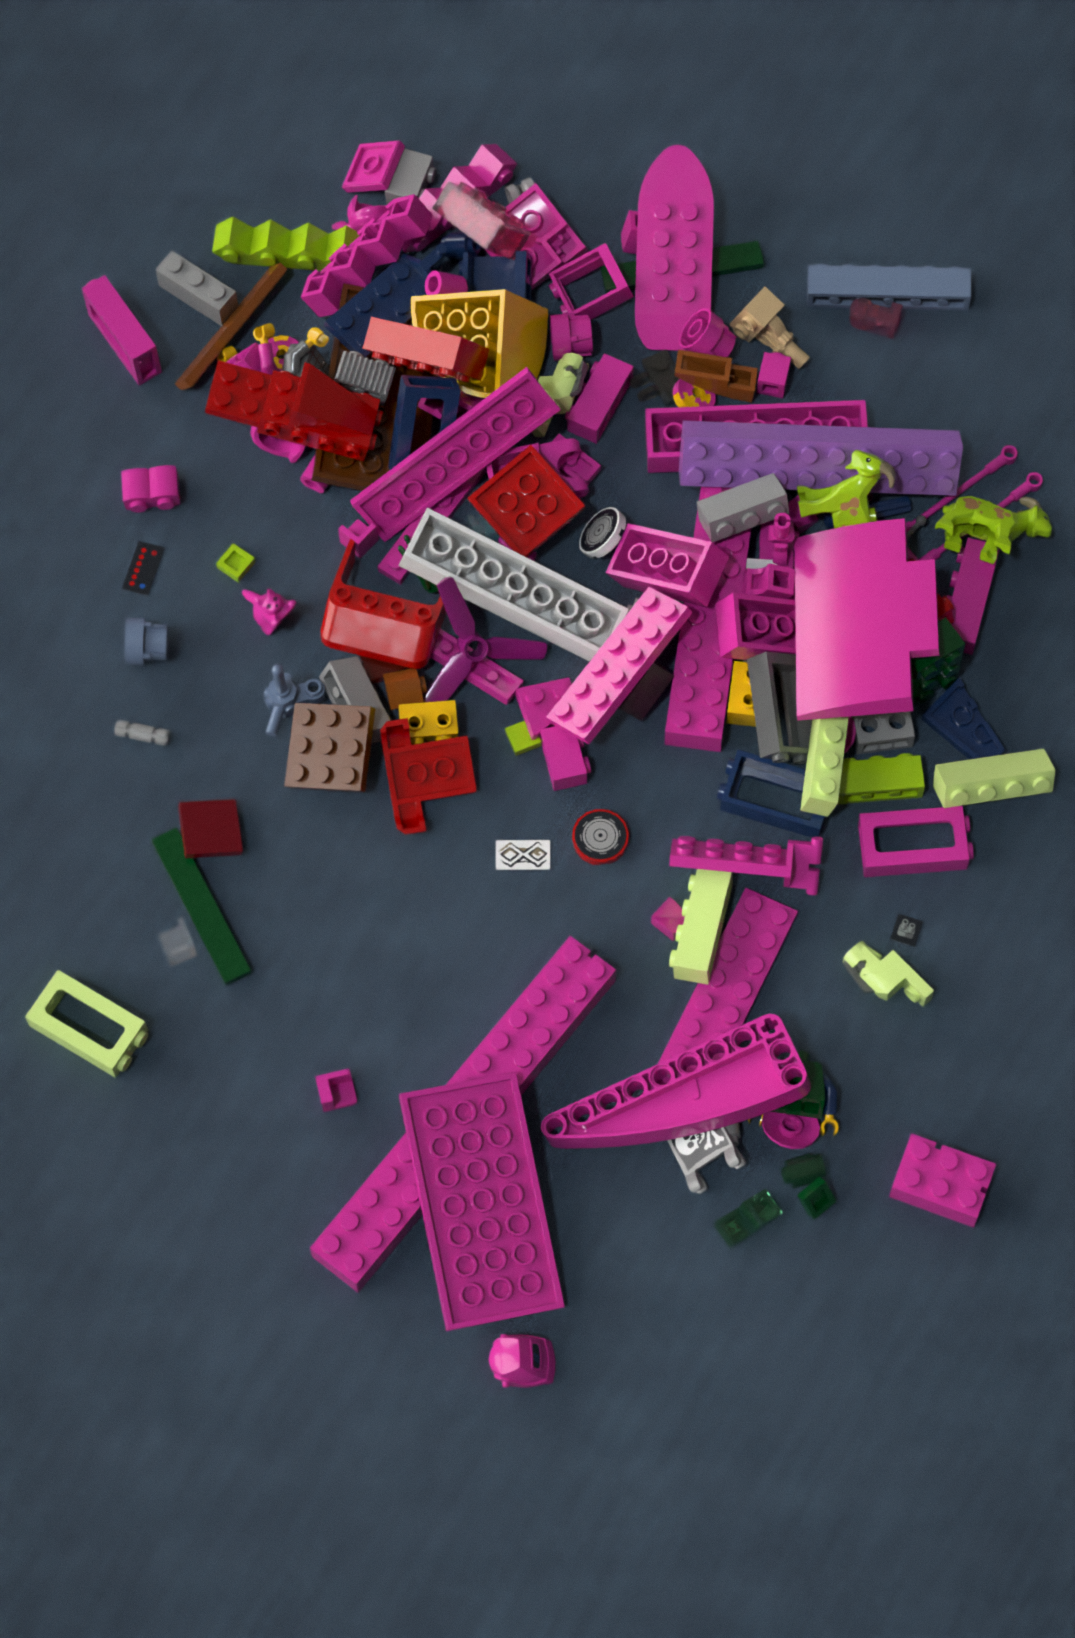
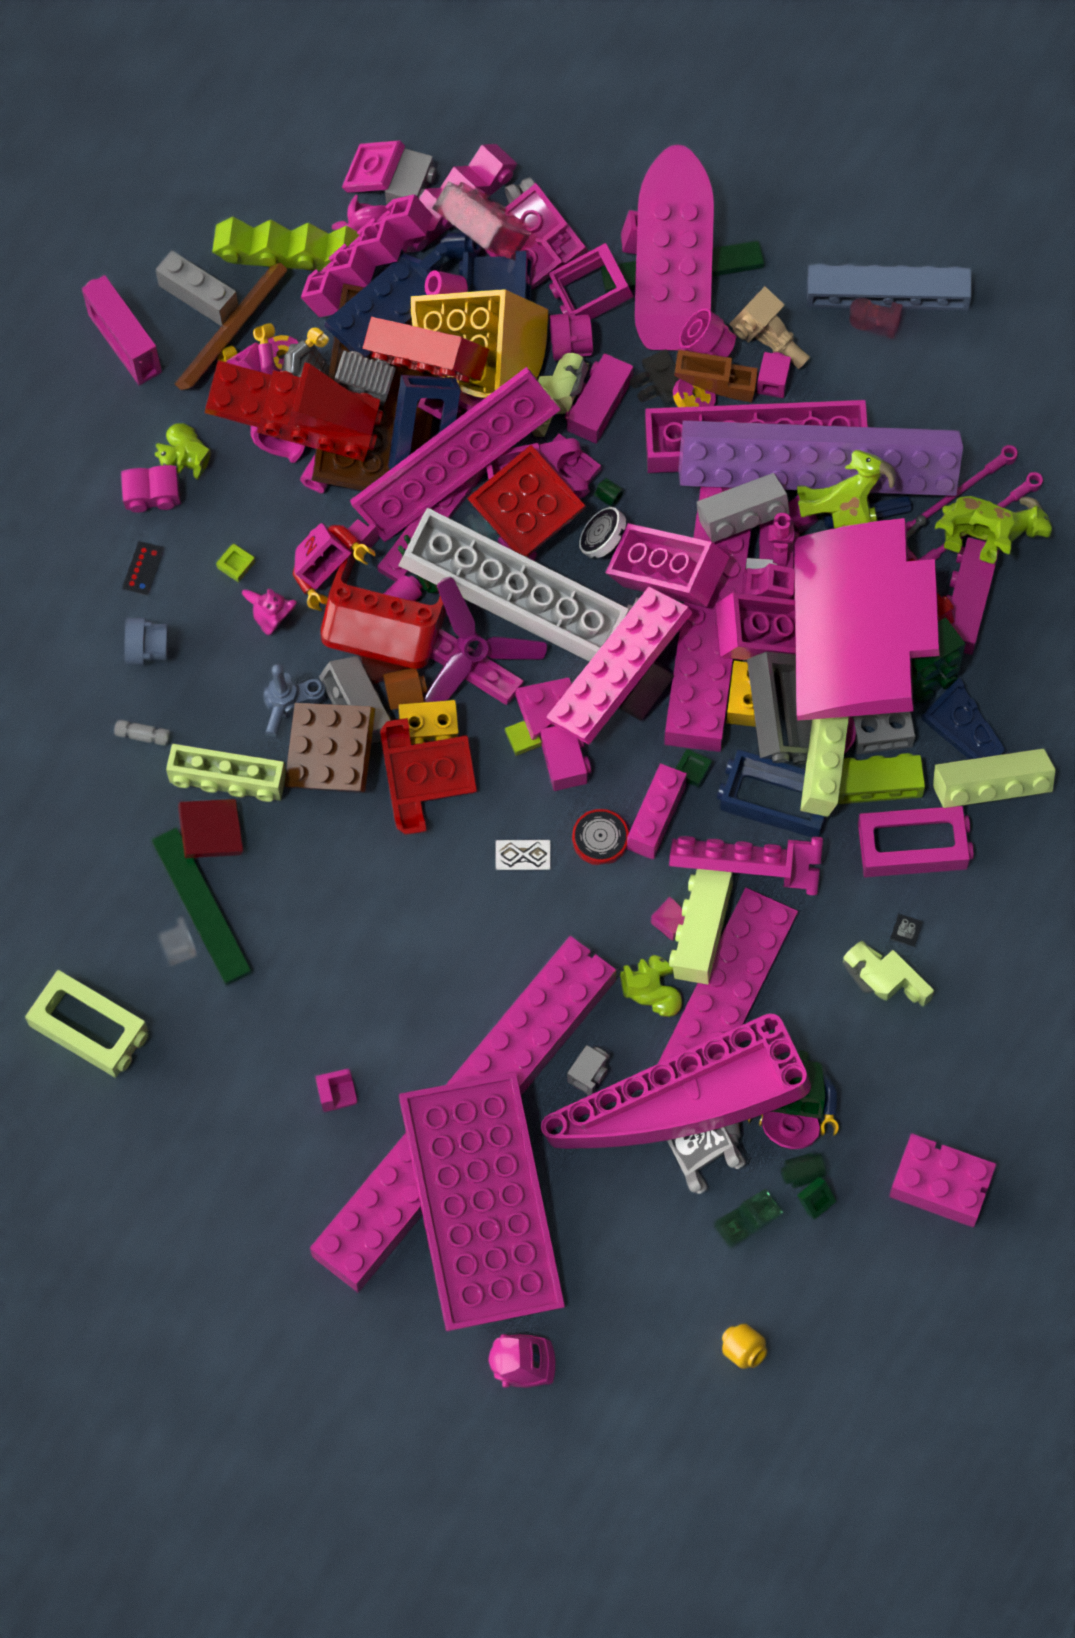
none -> lime animal [155,423,211,480]
none -> yellowish green brick [166,744,286,802]
none -> dark pink torso [293,523,376,611]
none -> dark pink brick [383,575,422,602]
none -> light grey brick [567,1045,609,1096]
none -> dark green hose [594,478,624,507]
none -> lime animal [620,955,682,1017]
none -> dark pink brick [627,763,687,860]
none -> dark green plate [675,749,712,788]
none -> yellow head [722,1324,767,1369]

